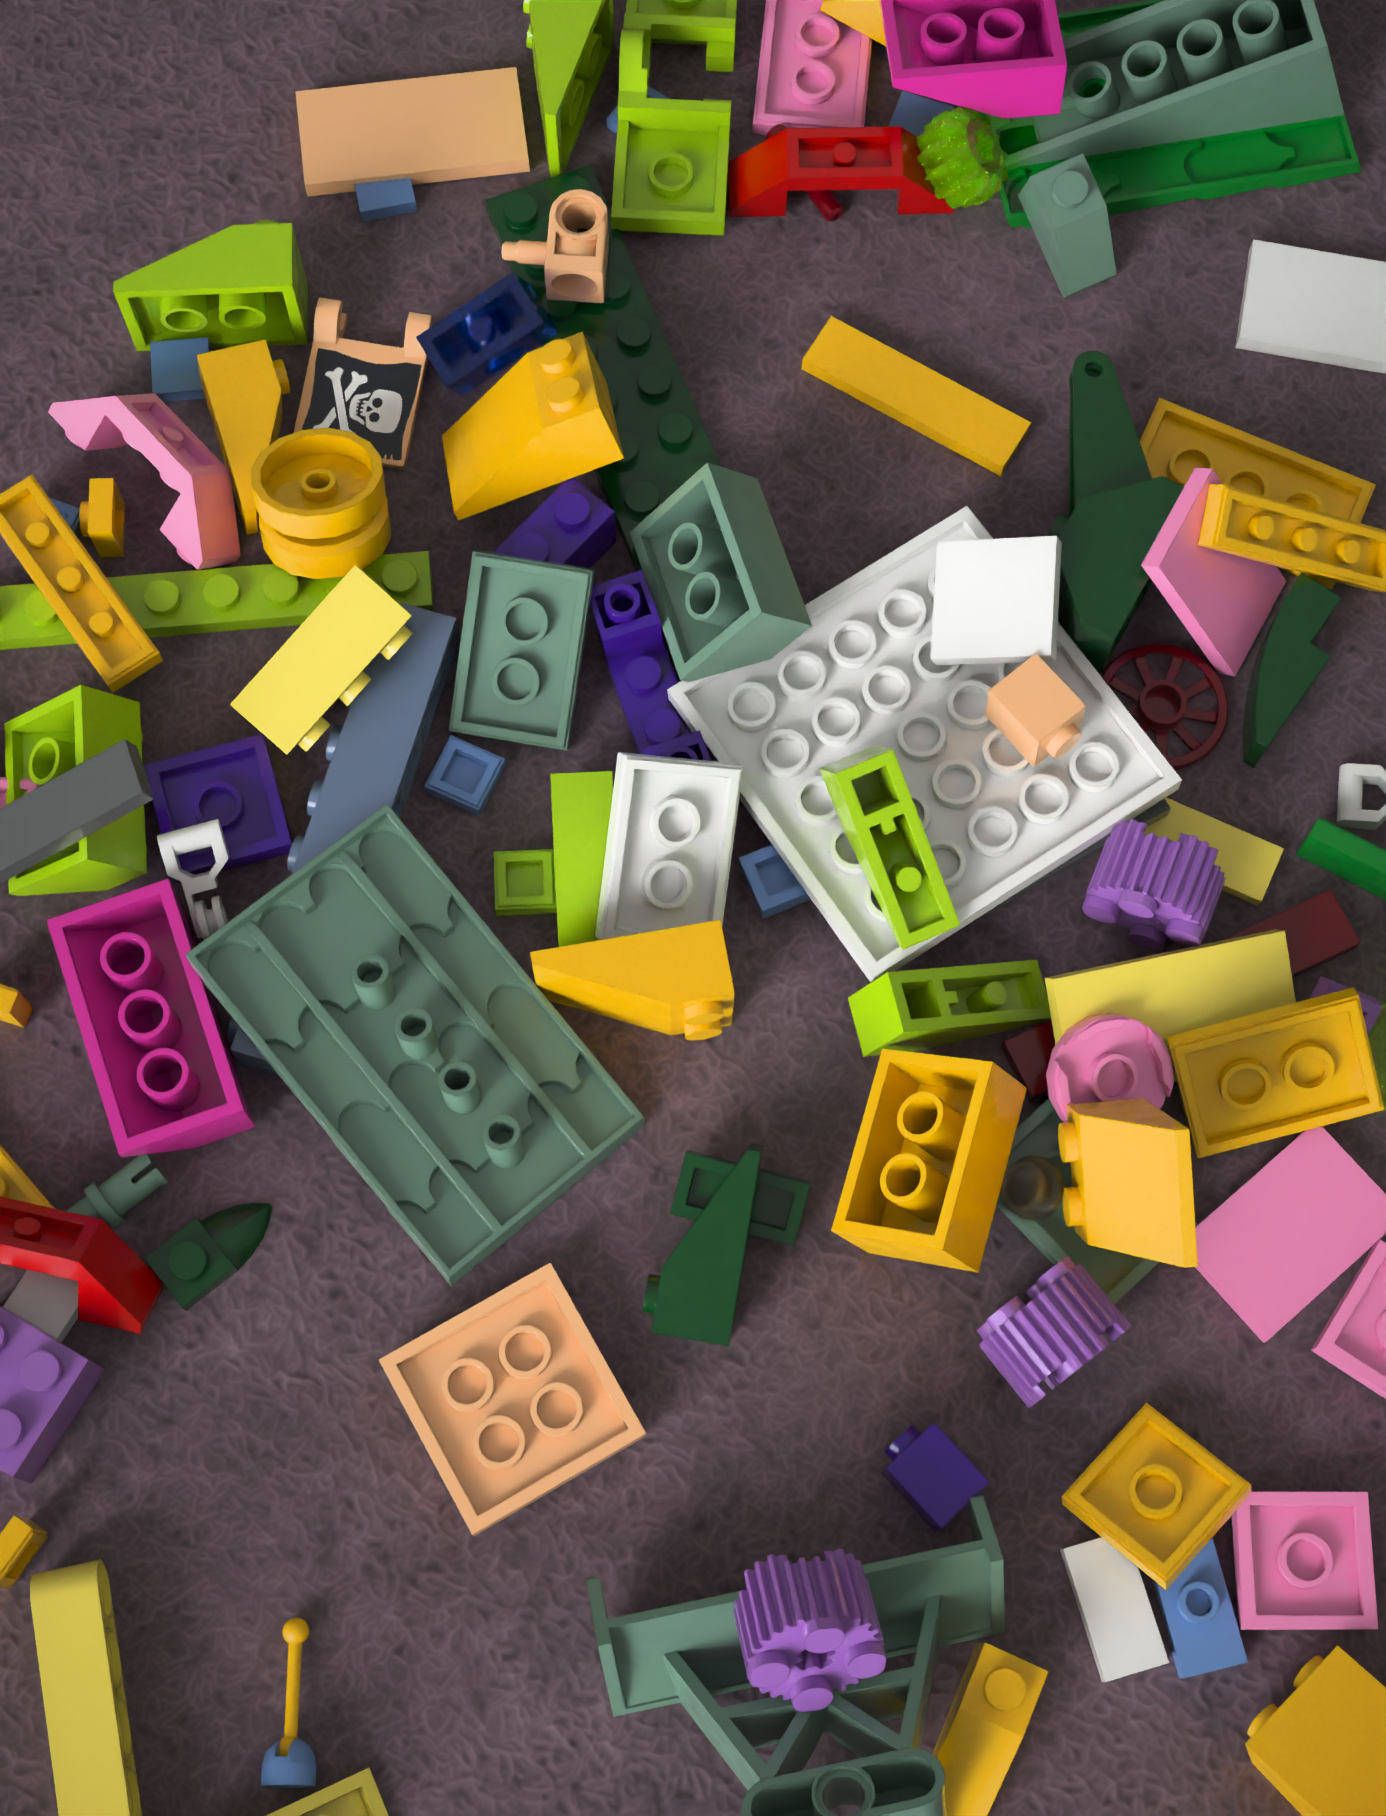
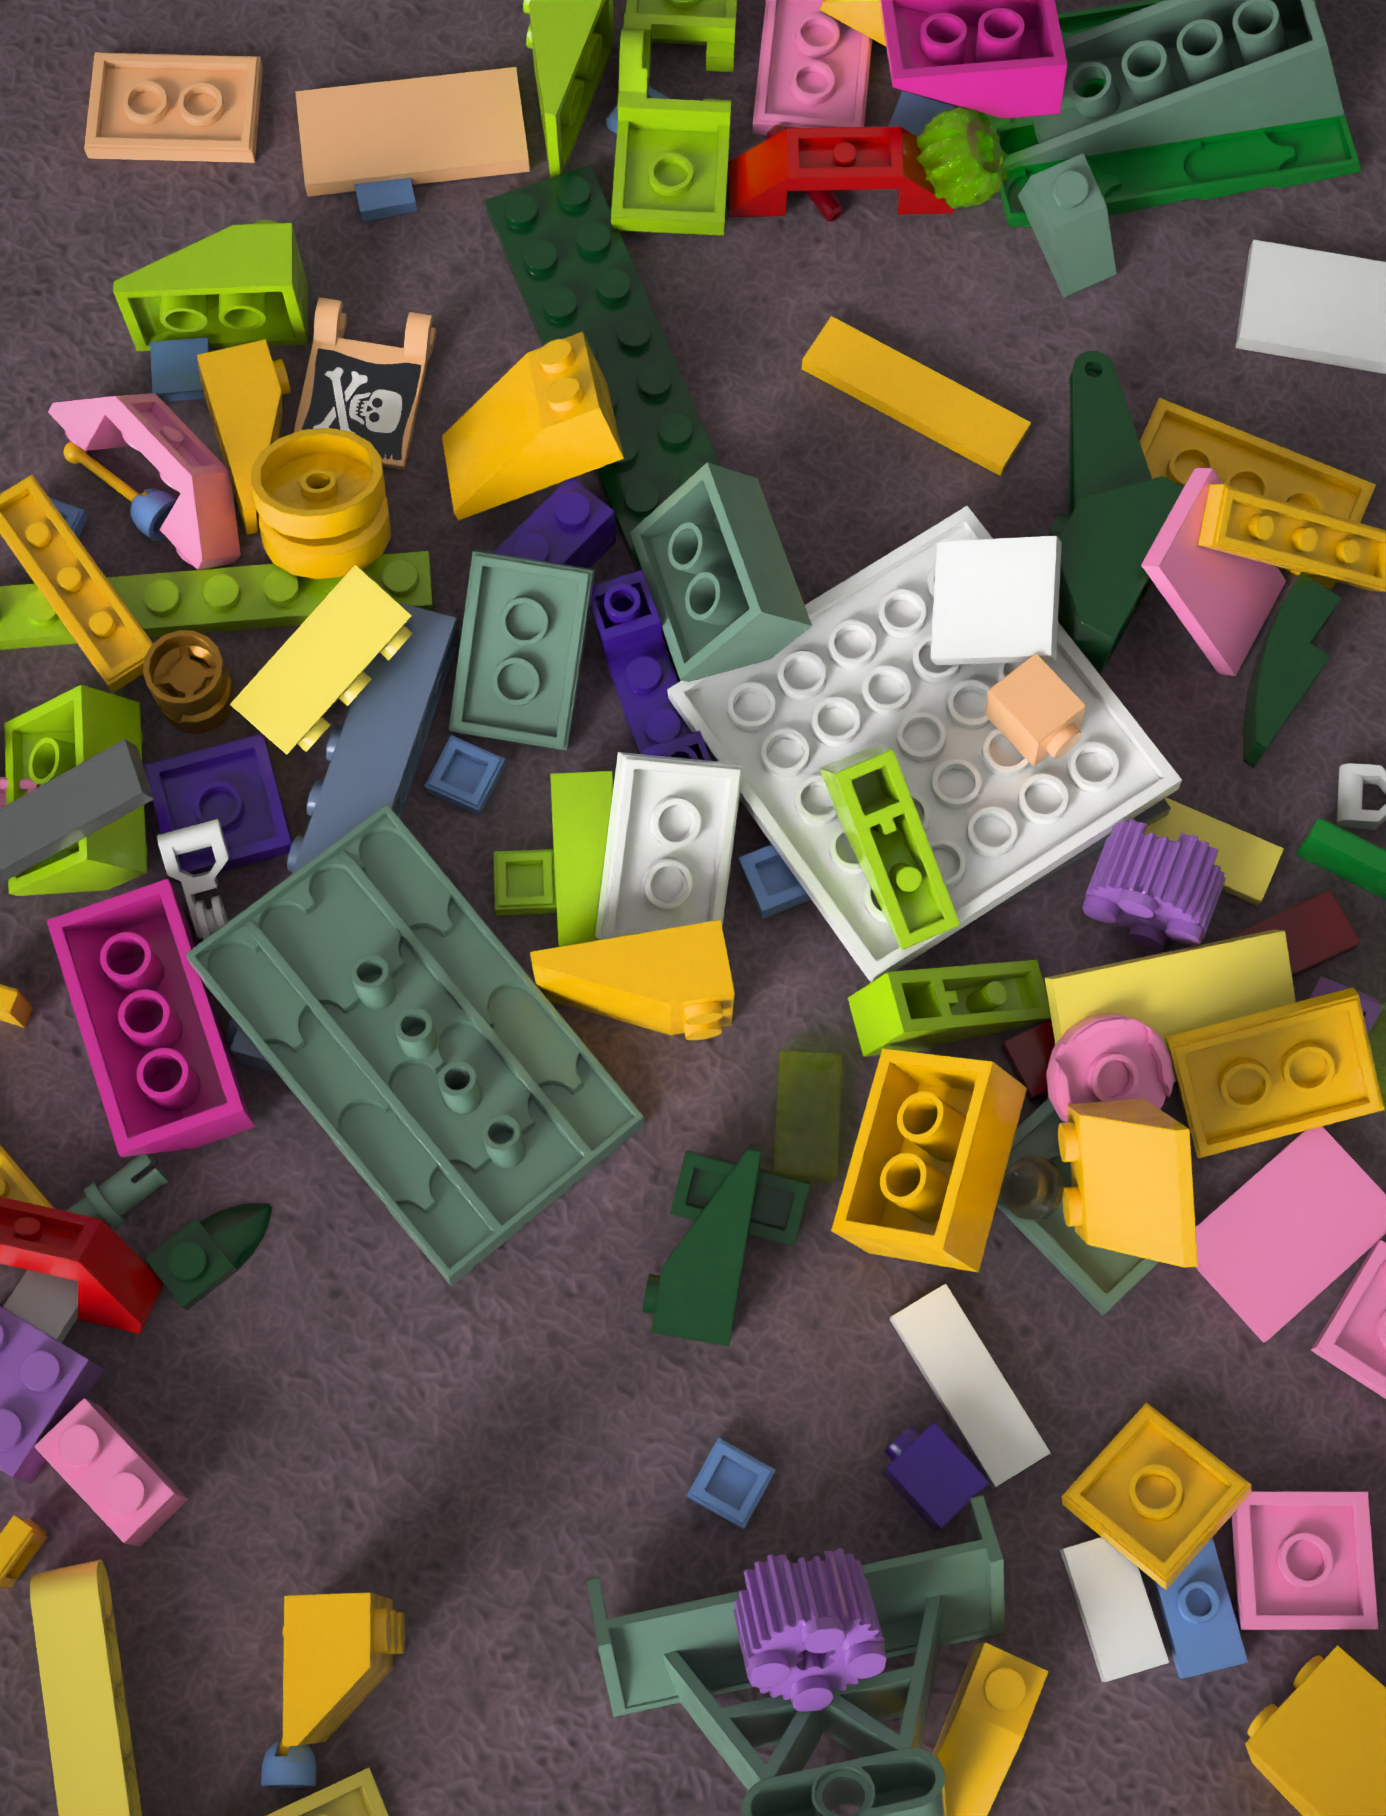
yellow plate [79,478,125,558] -> none
light nougat plate [379,1263,646,1536] -> none
clear blue brick [416,272,559,395] -> none
light nougat piece [502,189,609,303] -> none
medium lavender brick [977,1256,1132,1408] -> none
dark red wheel [1101,644,1228,770] -> none
none -> bright pink brick [34,1398,188,1547]
none -> hinge [63,441,177,541]
none -> light nougat tile [84,52,263,163]
none -> pearl gold wheel [143,630,236,734]
none -> yellow slope [283,1593,405,1746]
none -> medium blue tile [686,1437,776,1530]
none -> clear neon green tile [773,1050,842,1181]
none -> white tile [889,1284,1051,1489]

